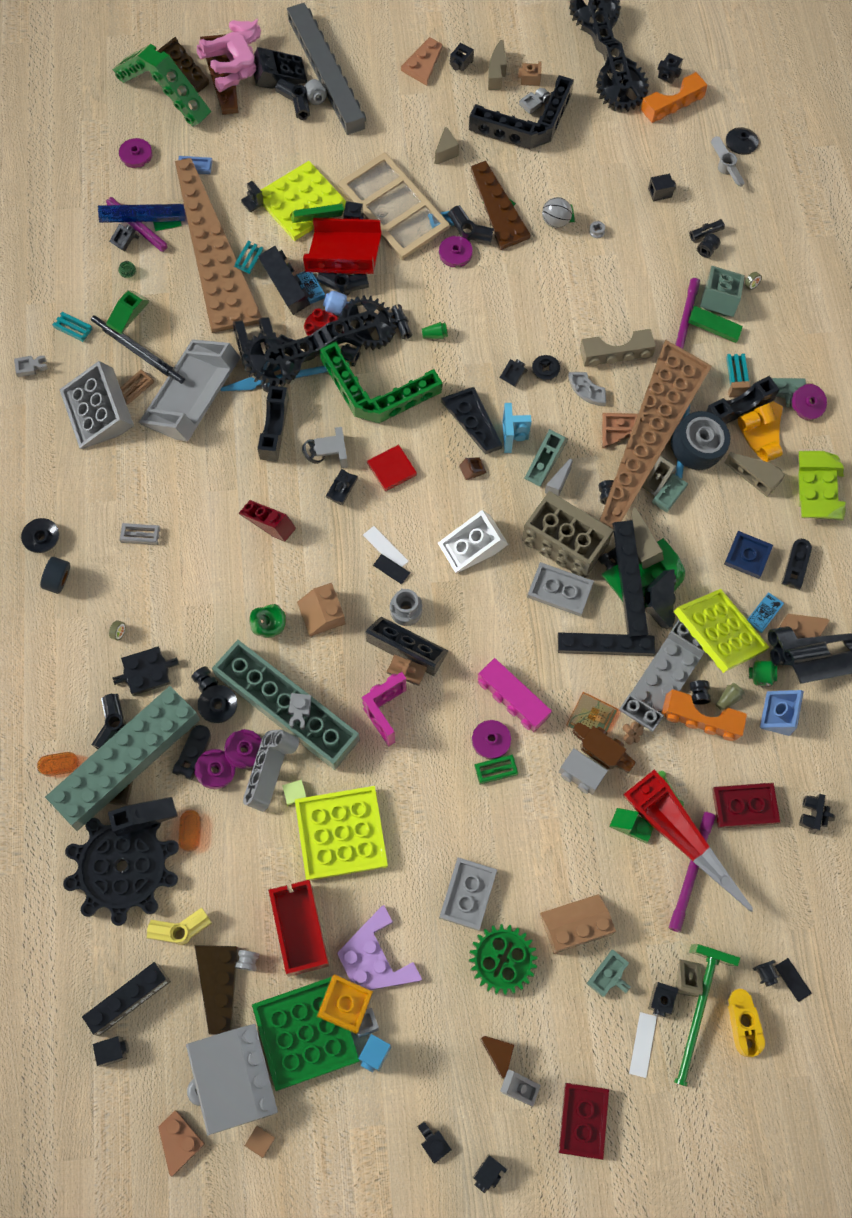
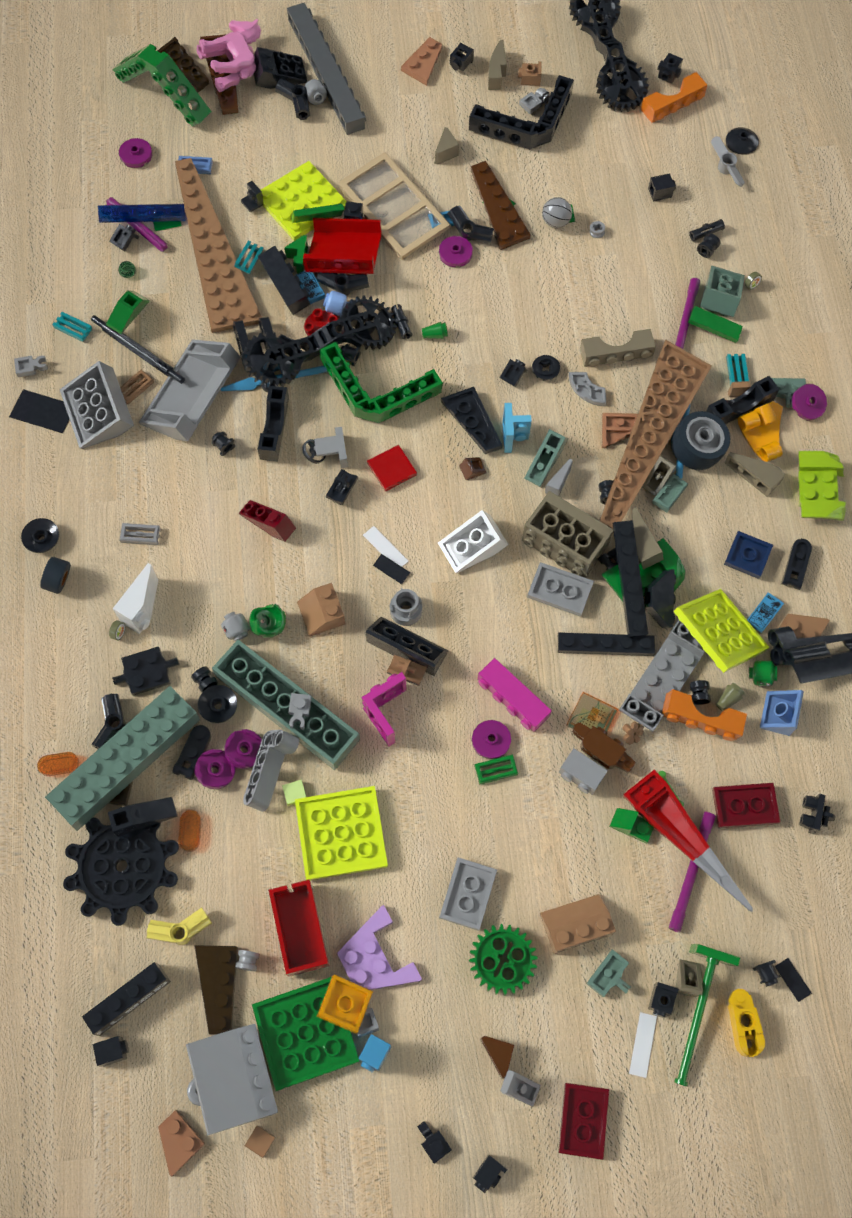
none -> black sticker [9,389,69,433]
none -> white slope [113,563,158,634]
none -> black brick [212,432,235,456]
none -> light grey head [221,612,250,642]
none -> green slope [284,235,308,274]

